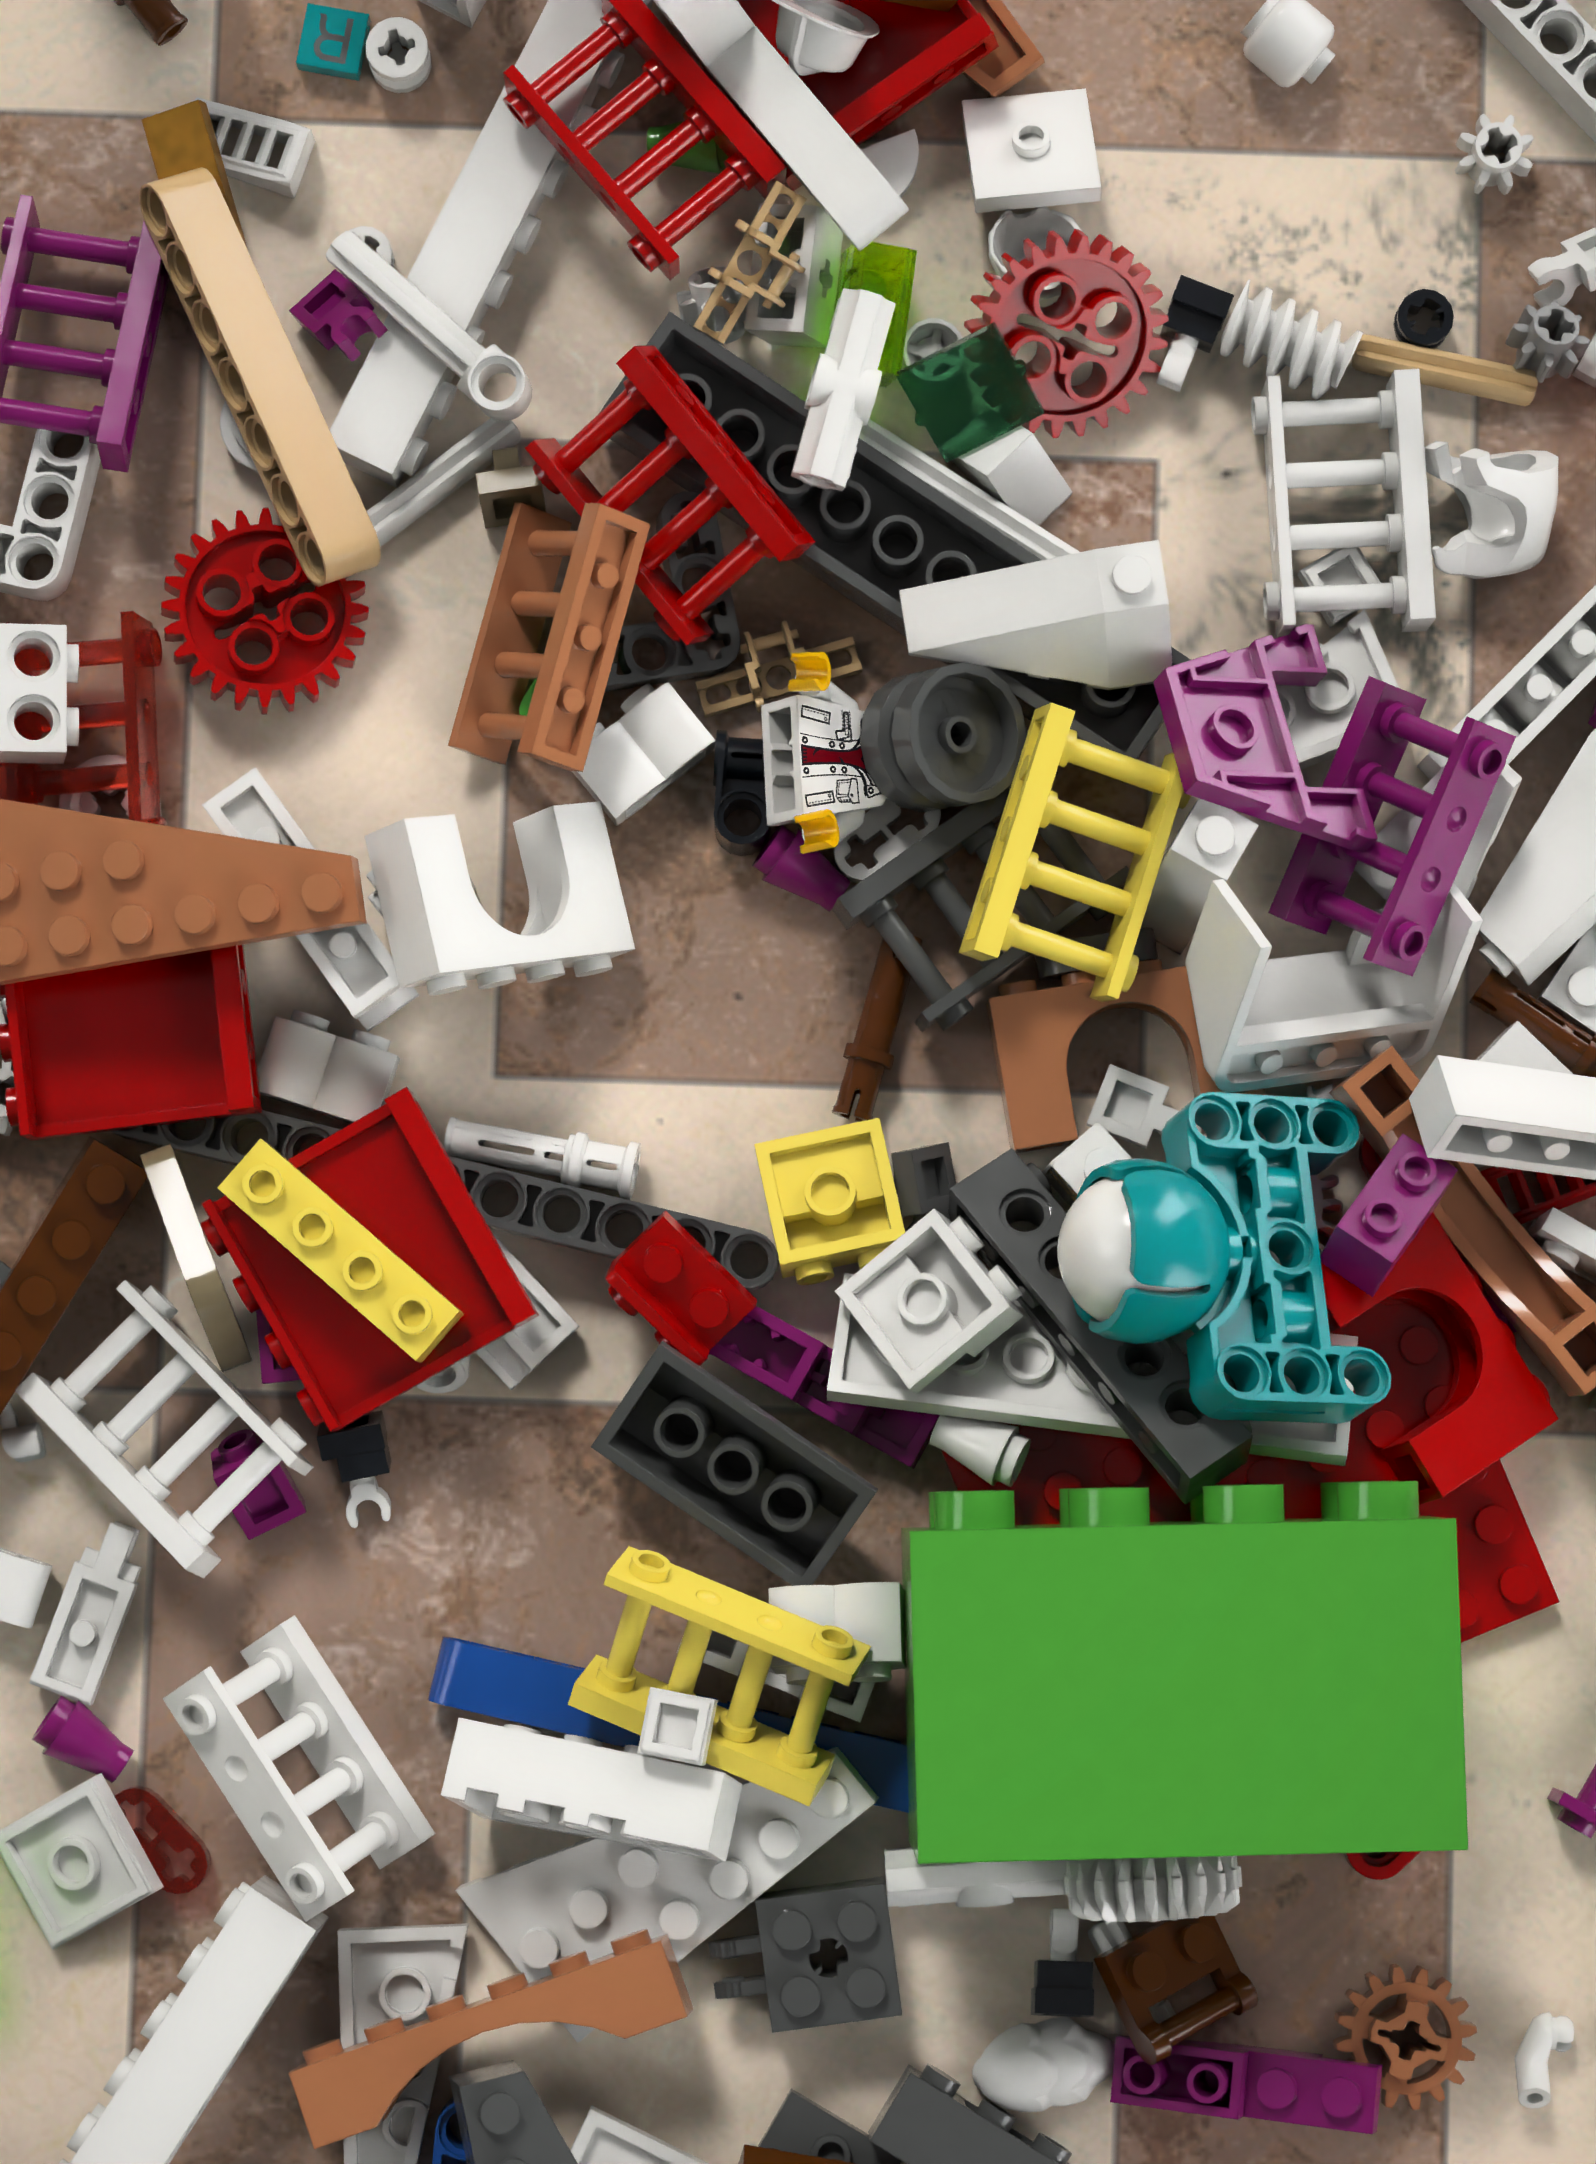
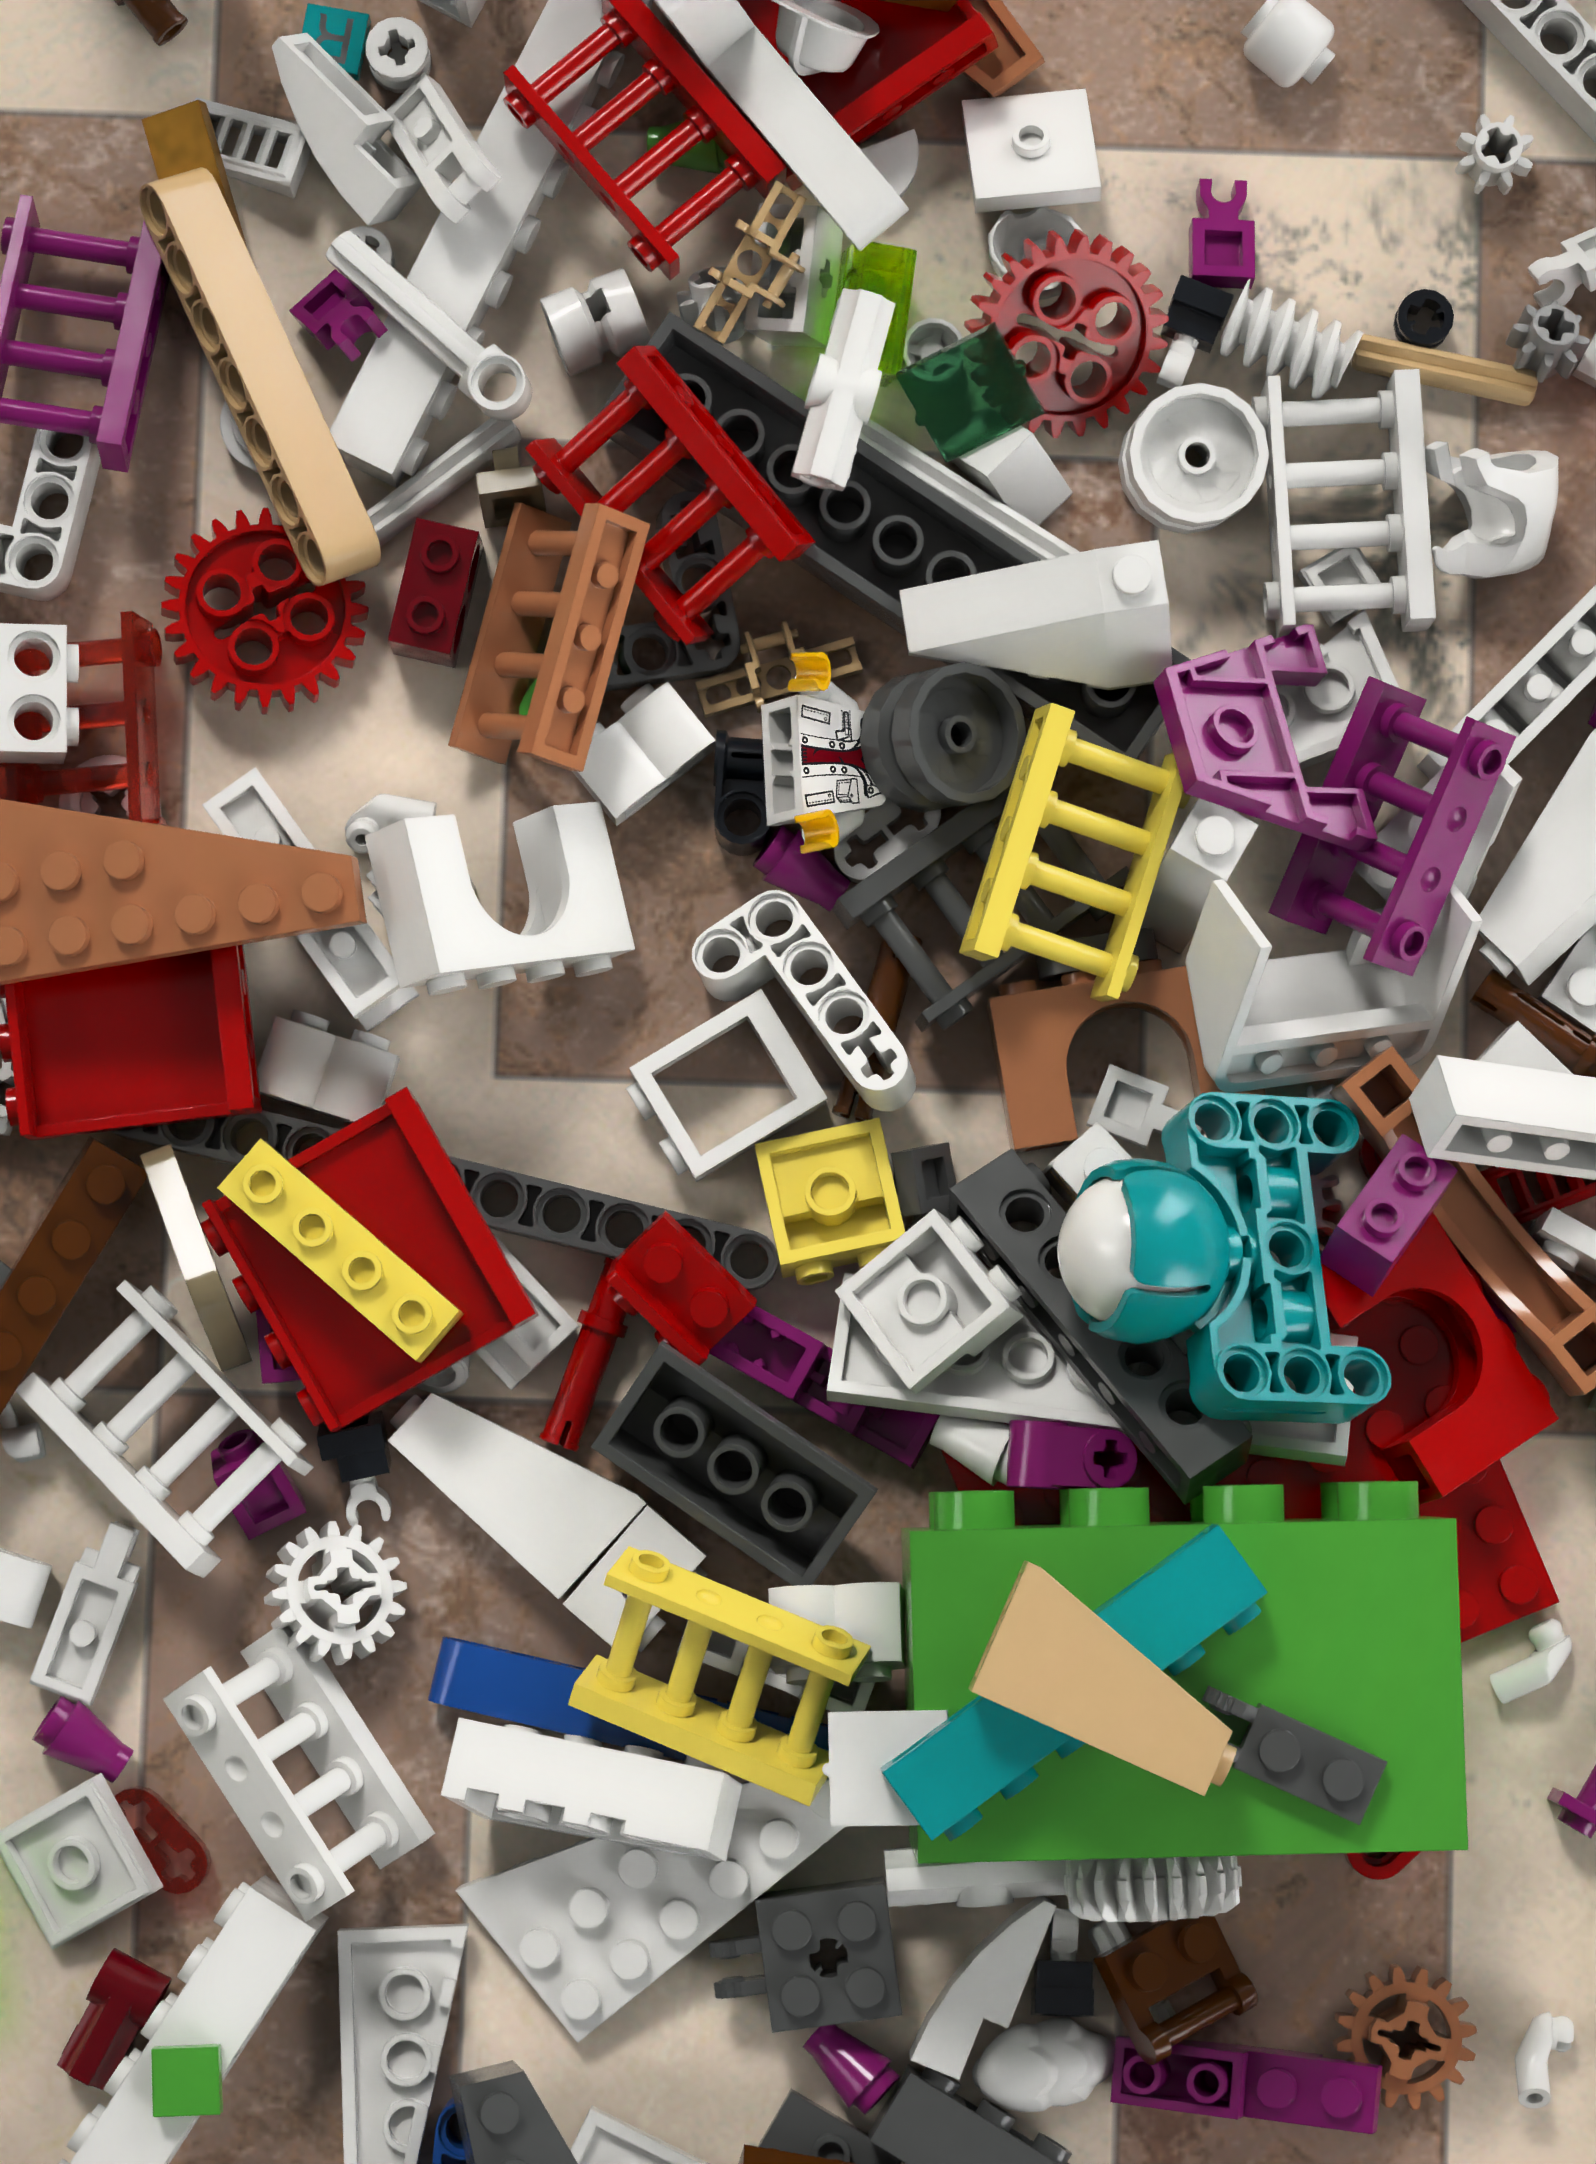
nougat arch [289,1929,693,2149] -> none
white pin [443,1117,641,1200] -> none
white tile [637,1687,718,1766] -> none
none -> dark red piece [57,1948,172,2091]
none -> bright green tile [151,2044,223,2117]
none -> white gear [264,1521,407,1665]
none -> white slope [272,33,422,226]
none -> white arm [345,794,437,854]
none -> white plate [386,72,502,224]
none -> dark red brick [387,518,484,668]
none -> white slope [387,1393,648,1600]
none -> red pin [539,1257,628,1452]
none -> white wheel [540,268,650,377]
none -> white brick [563,1505,708,1652]
none -> white window [626,989,828,1182]
none -> white beam [692,890,916,1111]
none -> magenta cone [803,2024,900,2115]
none -> white piece [822,1710,948,1827]
none -> teal brick [881,1524,1268,1841]
none -> white slope [909,1896,1056,2080]
none -> tan slope [968,1560,1237,1797]
none -> magenta piece [1006,1420,1137,1490]
none -> white wheel [1118,383,1269,534]
none -> magenta plate [1189,178,1255,289]
none -> dark grey hinge [1202,1686,1387,1825]
none -> white arm [1490,1618,1572,1704]

